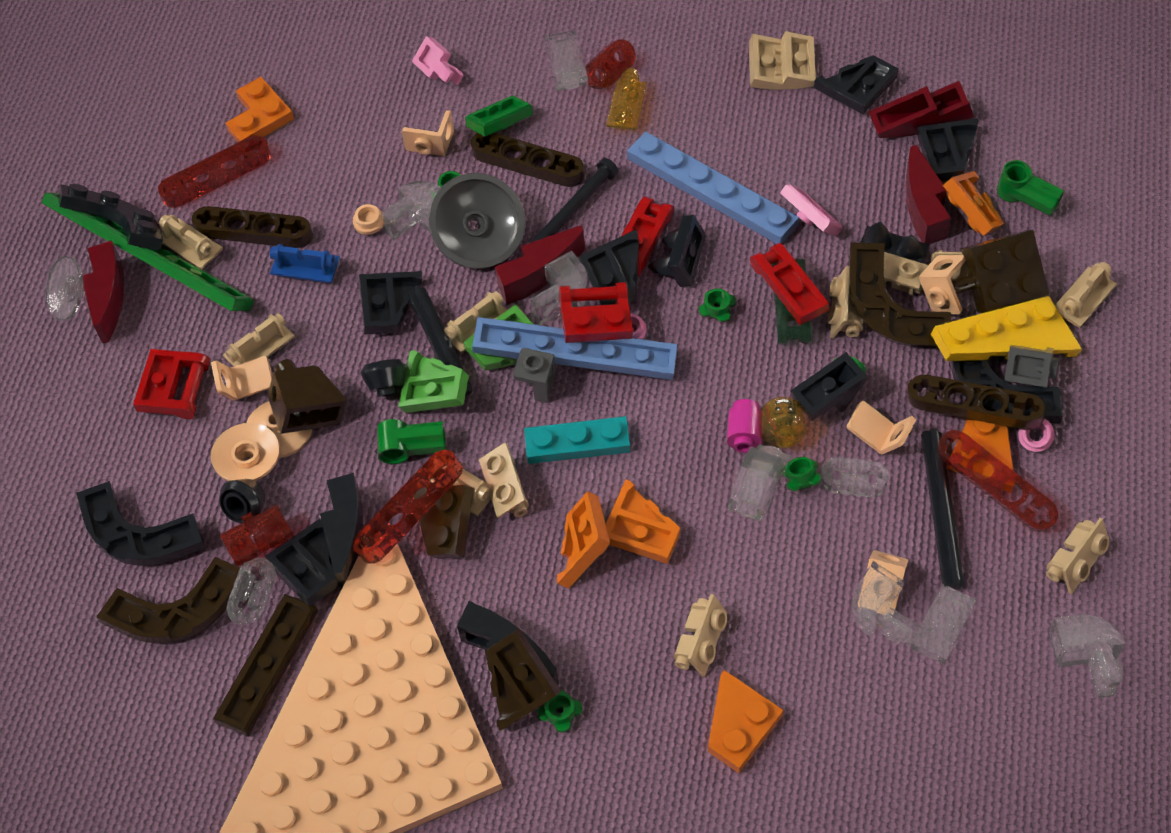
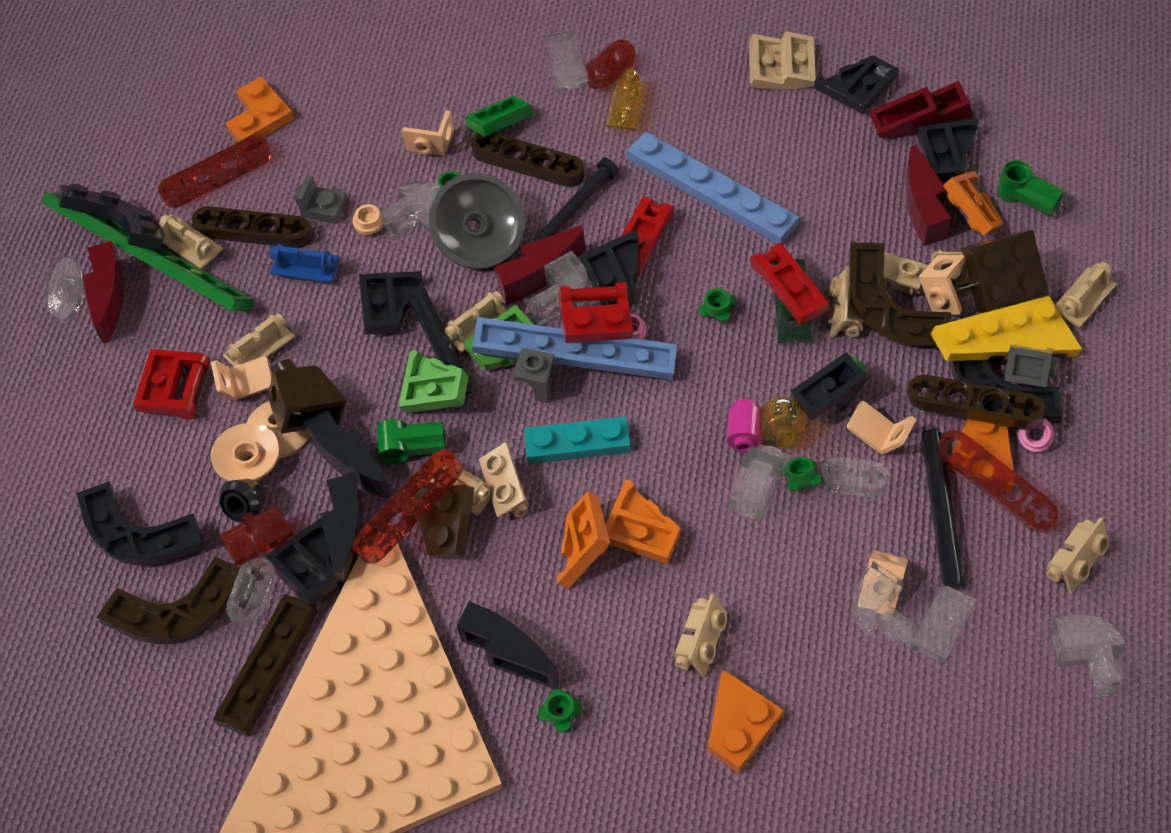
black cone [360,359,406,397] -> none
bright pink plate [412,36,464,85] -> none
dark brown wing [485,628,561,731] -> none
black tile [648,215,706,287] -> none
bright pink plate [780,184,843,237] -> none
black tile [860,221,930,264] -> none
none -> dark grey bracket [295,175,348,224]
none -> black slope [303,410,392,499]

